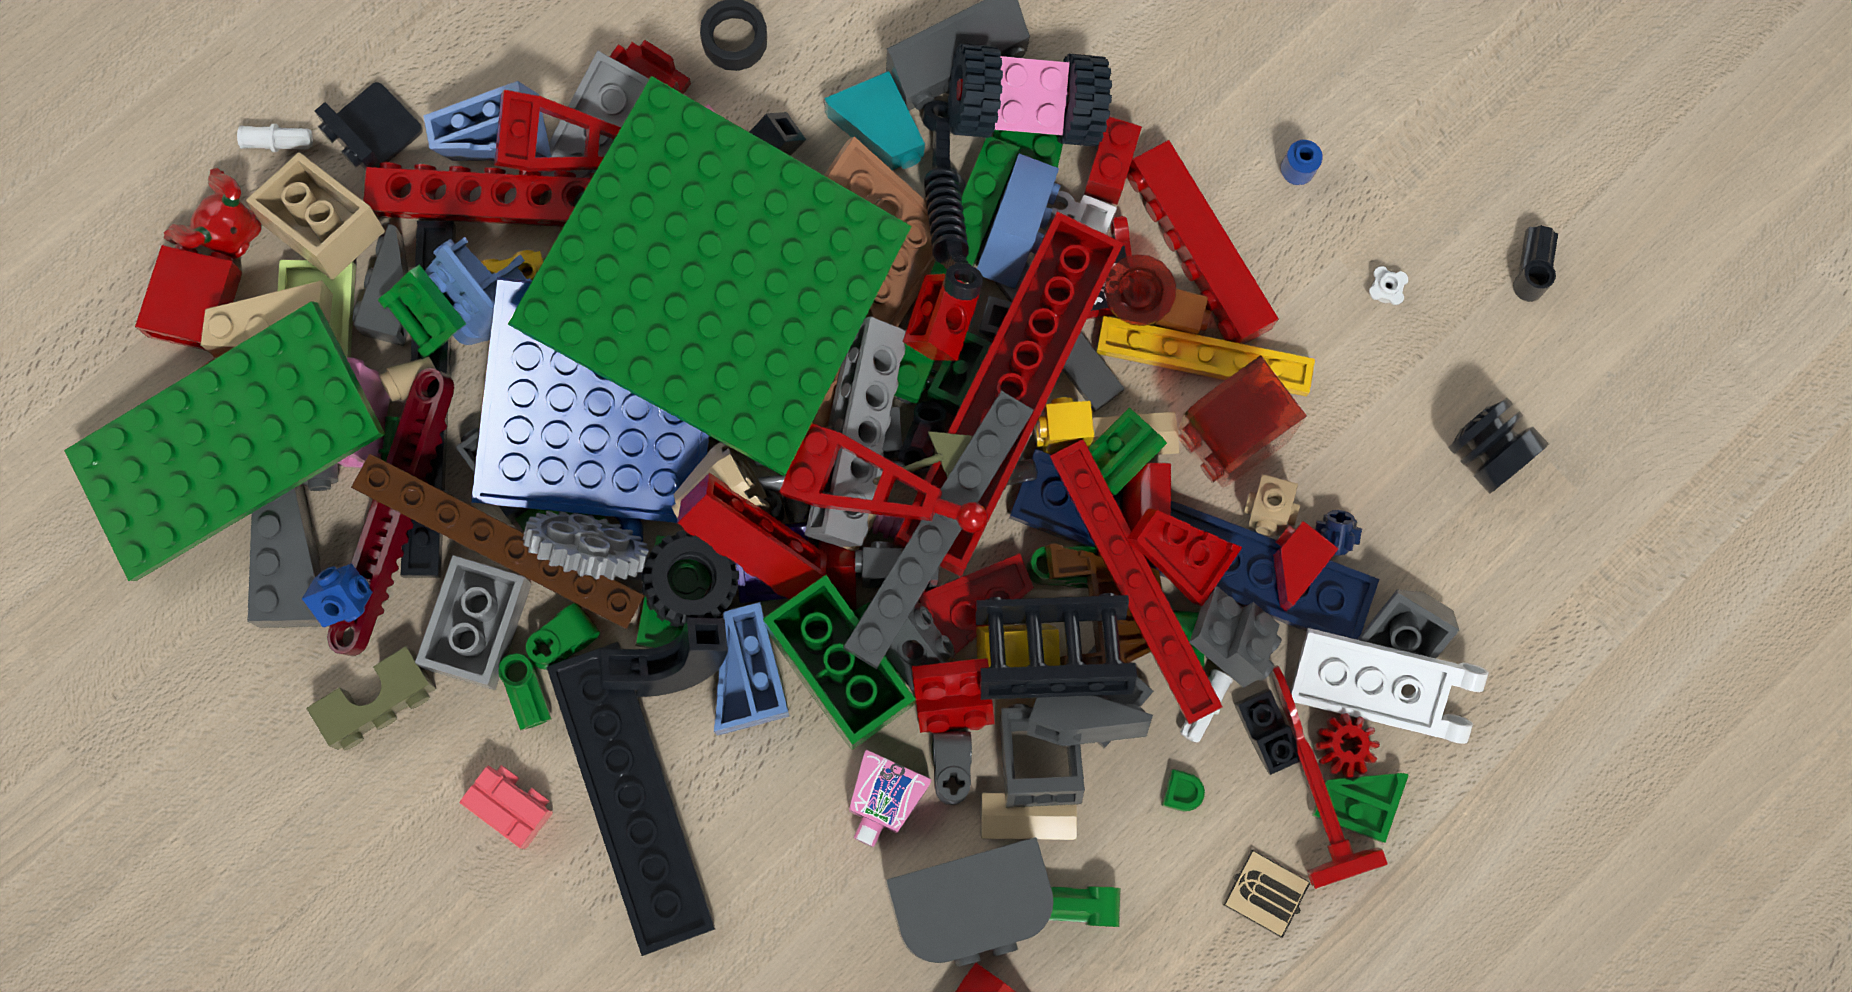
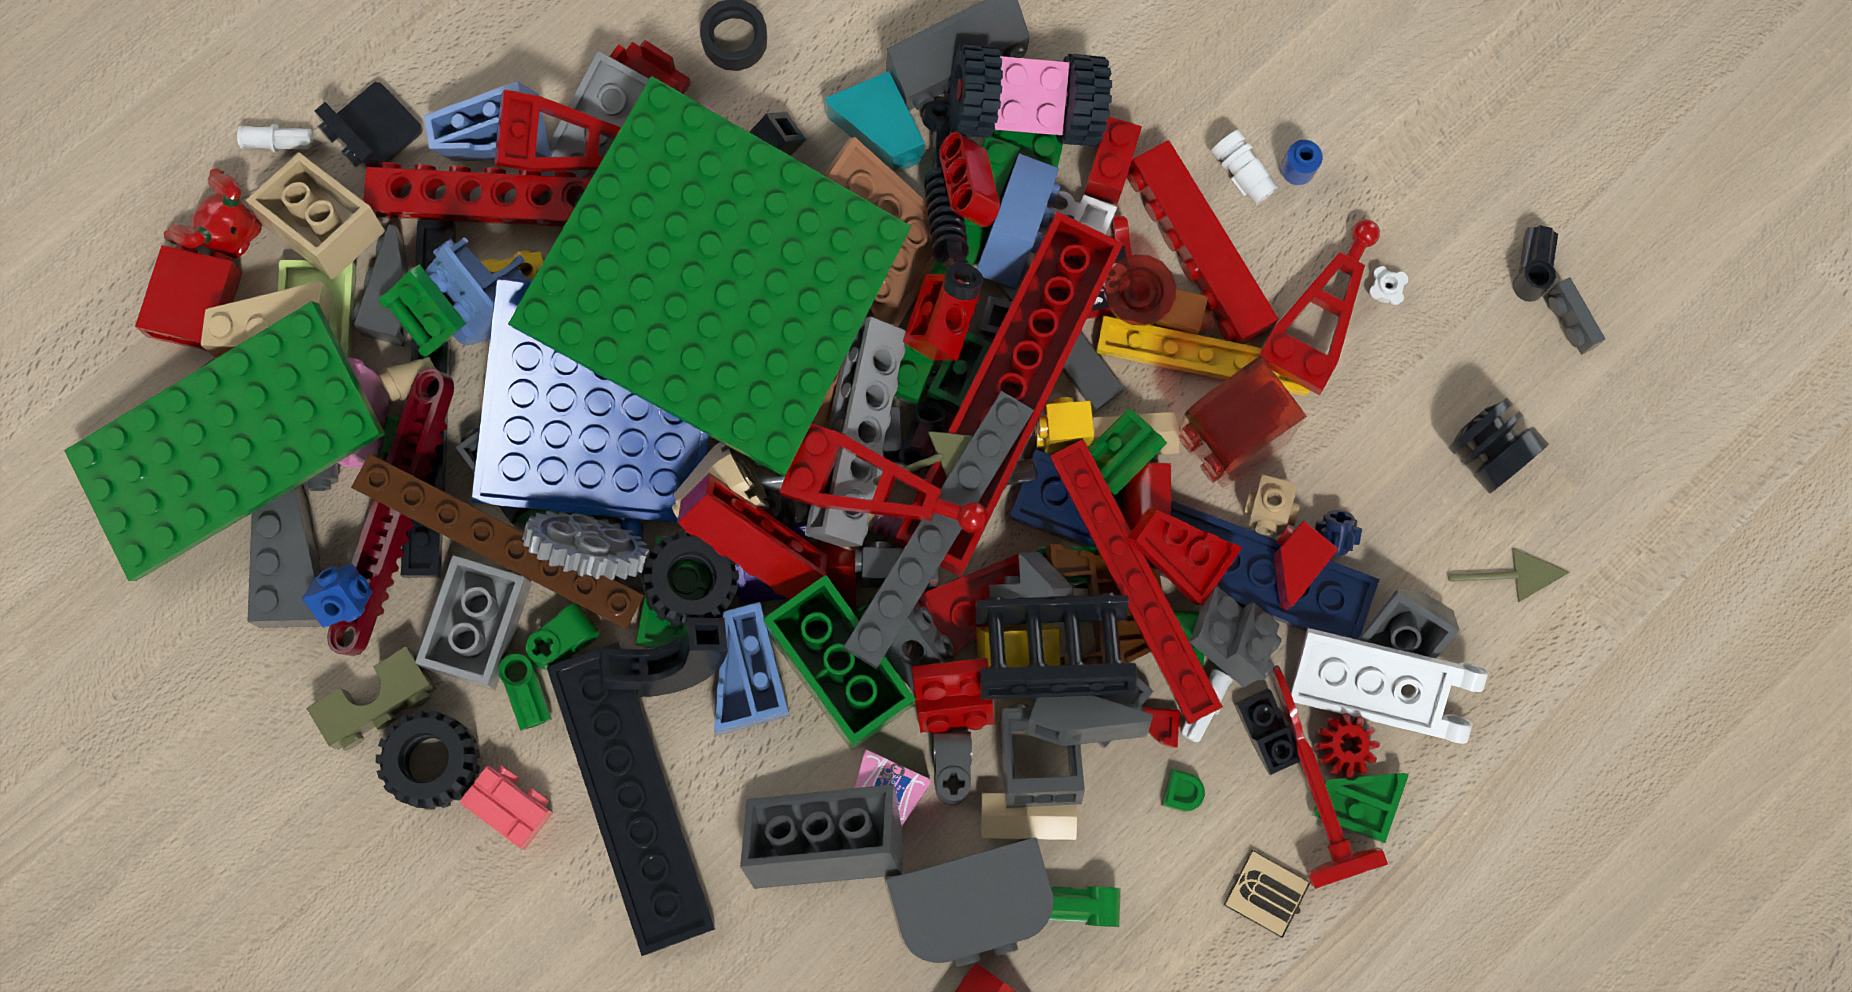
none -> black tyre [375,710,480,810]
none -> dark grey slope [740,784,904,889]
none -> red beam [940,132,1000,228]
none -> dark grey slope [989,552,1074,599]
none -> red tile [1142,707,1180,748]
none -> white axle [1211,129,1279,205]
none -> red plate [1255,219,1380,395]
none -> olive piece [1448,548,1570,602]
none -> dark grey plate [1547,277,1605,355]

